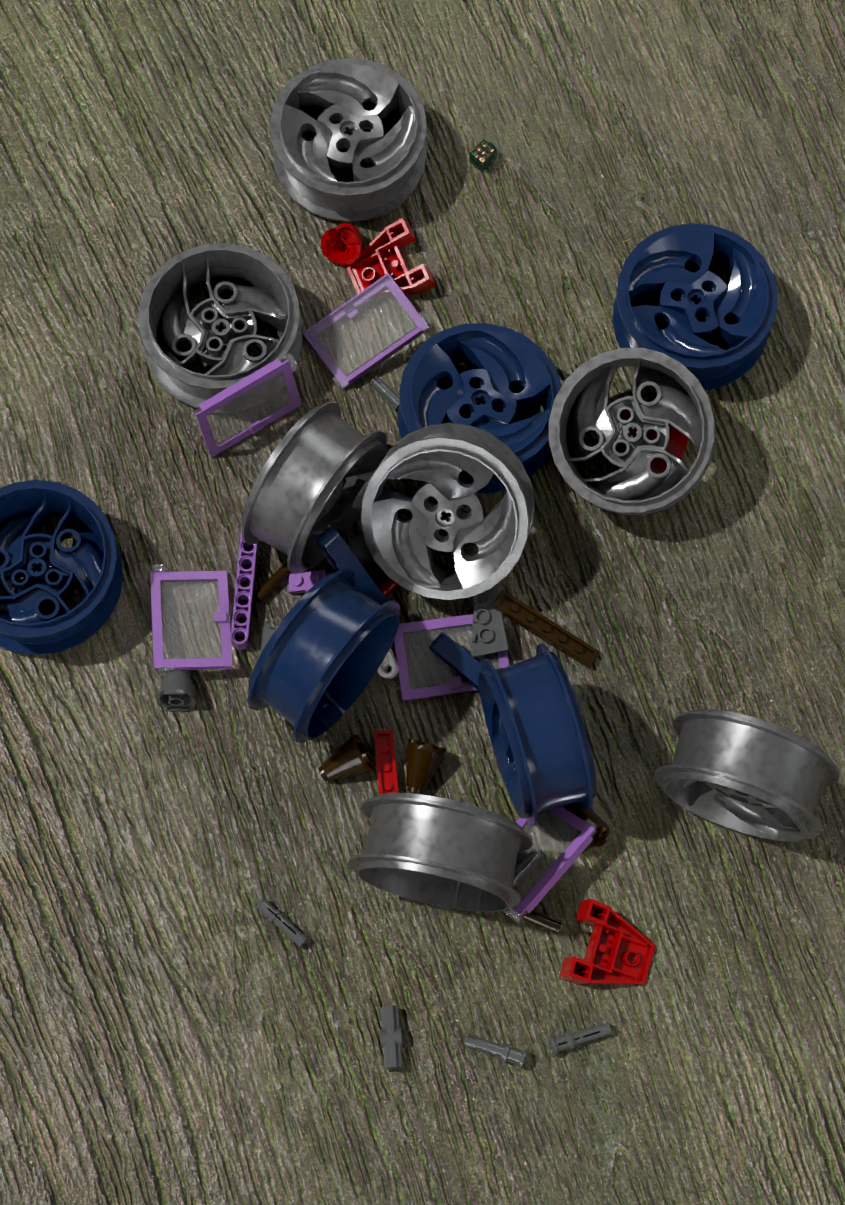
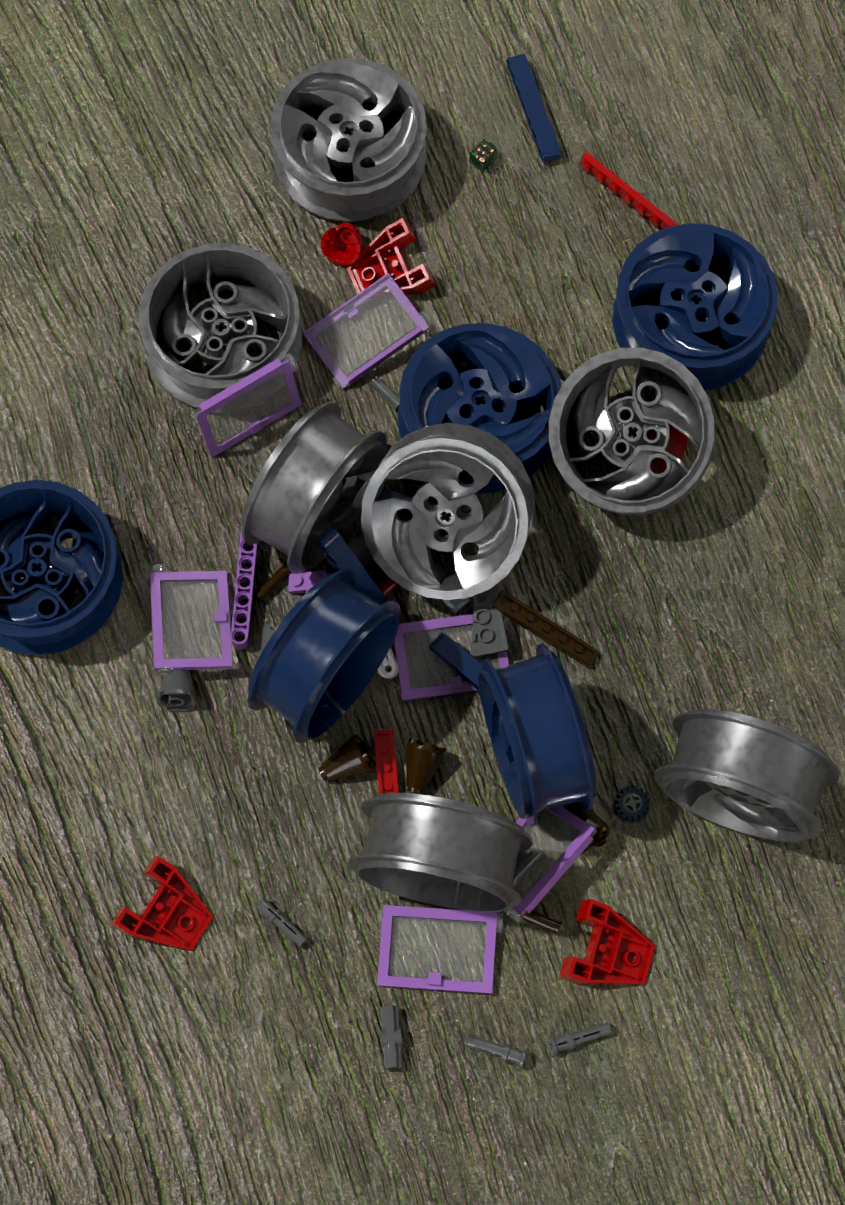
none -> red wedge [110,856,213,951]
none -> clear door [377,905,503,994]
none -> light aqua tile [442,598,469,614]
none -> dark blue beam [506,54,561,163]
none -> red plate [580,152,678,230]
none -> black wheel [614,785,650,824]

